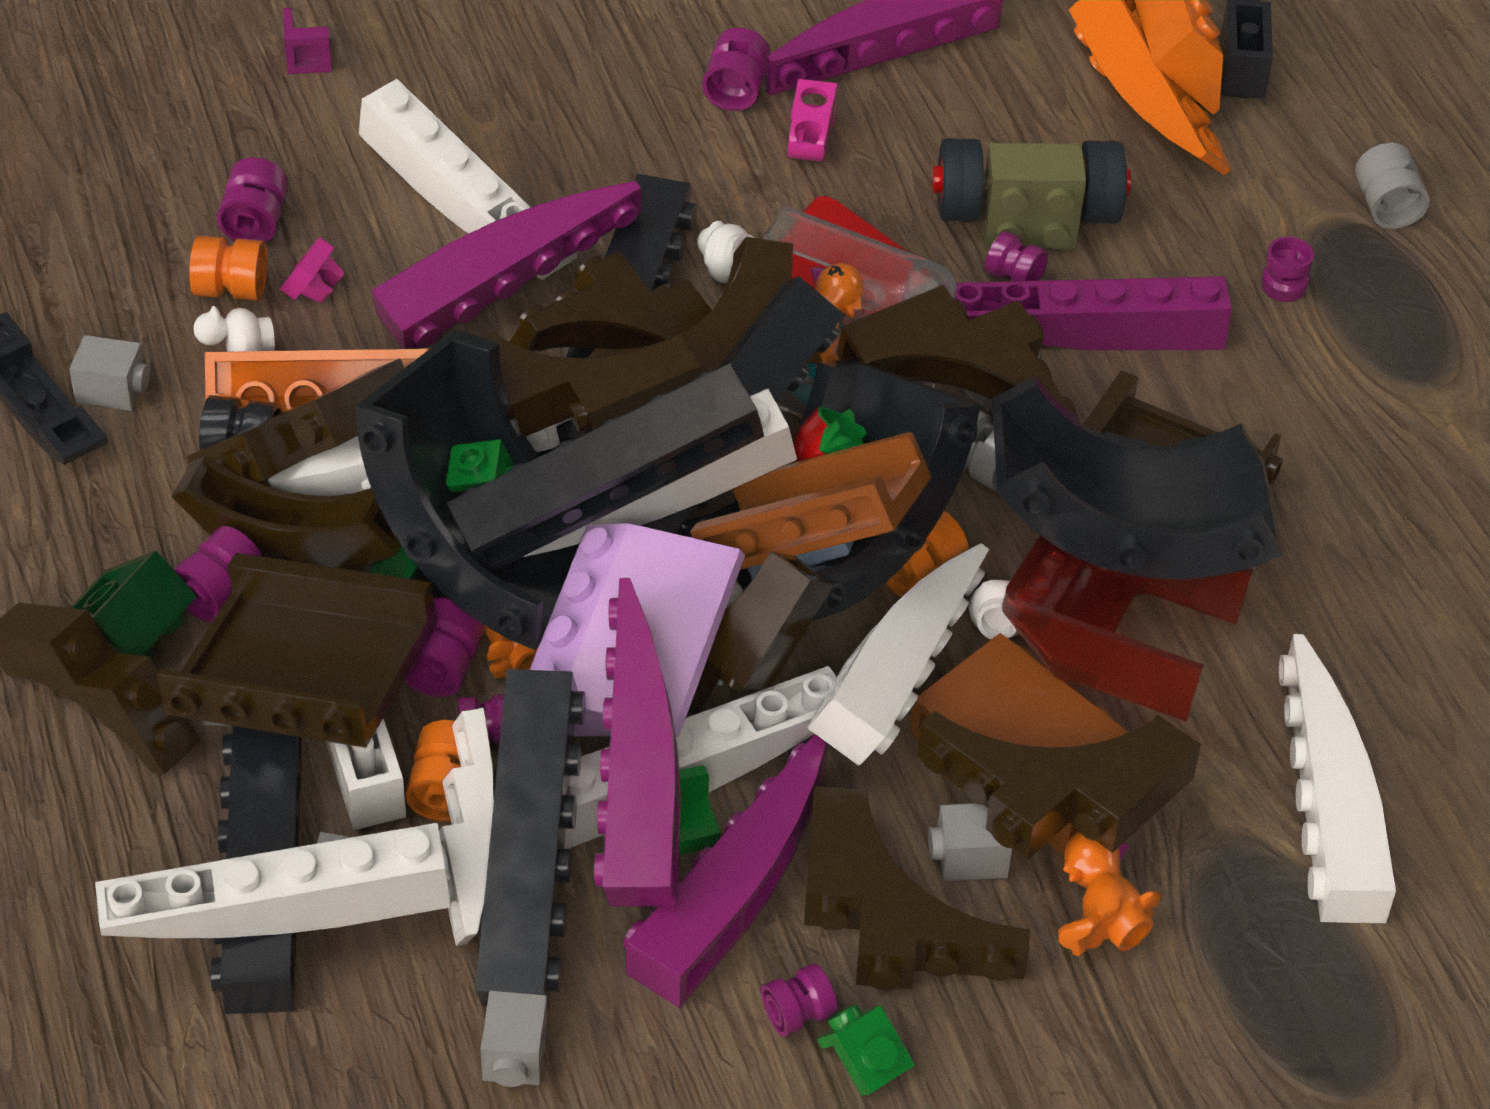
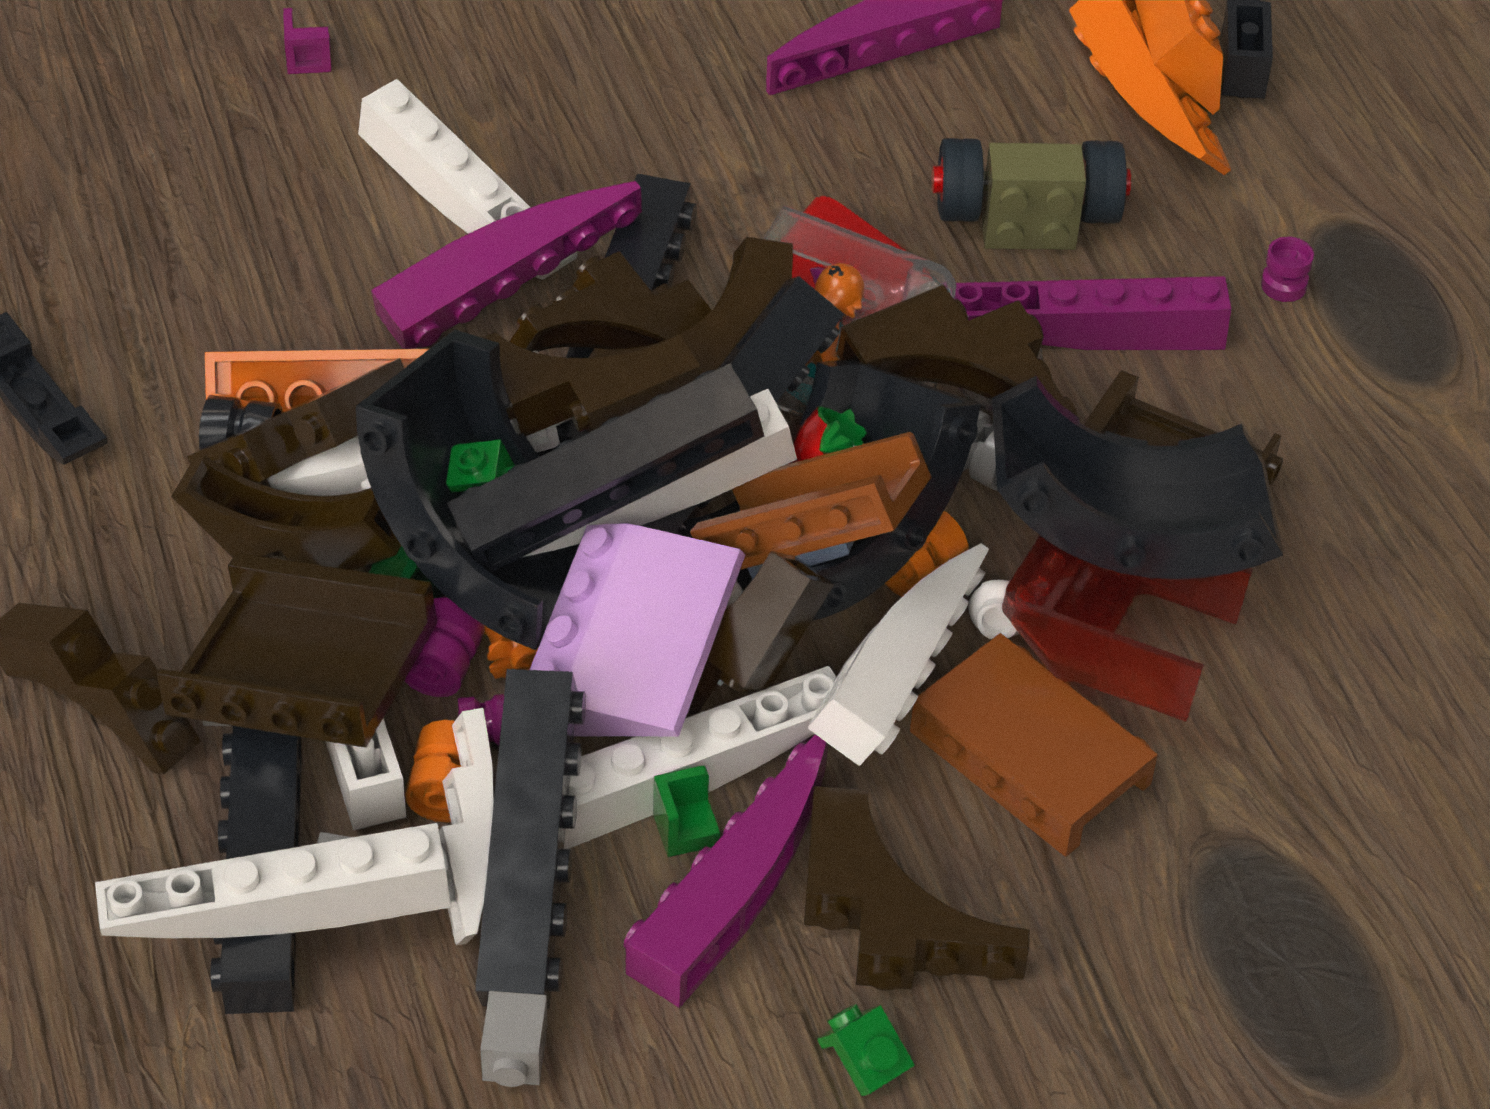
light grey brick [69,335,150,411] -> none
dark green slope [70,550,197,658] -> none
magenta wheel [173,526,263,623] -> none
orange wheel [189,235,268,301] -> none
white animal [193,306,275,352] -> none
magenta wheel [217,157,289,243] -> none
dark pink tile [280,237,344,303] -> none
magenta slope [594,578,681,906] -> none
white animal [697,220,754,283] -> none
magenta wheel [702,27,771,111] -> none
magenta wheel [761,963,837,1037] -> none
dark pink leg [788,79,838,162] -> none
dark brown arch [917,711,1201,860] -> none
light grey brick [928,803,1012,882] -> none
magenta wheel [984,231,1049,281] -> none
orange animal [1058,831,1162,957] -> none
white slope [1278,634,1396,923] -> none
light grey wheel [1355,143,1430,229] -> none

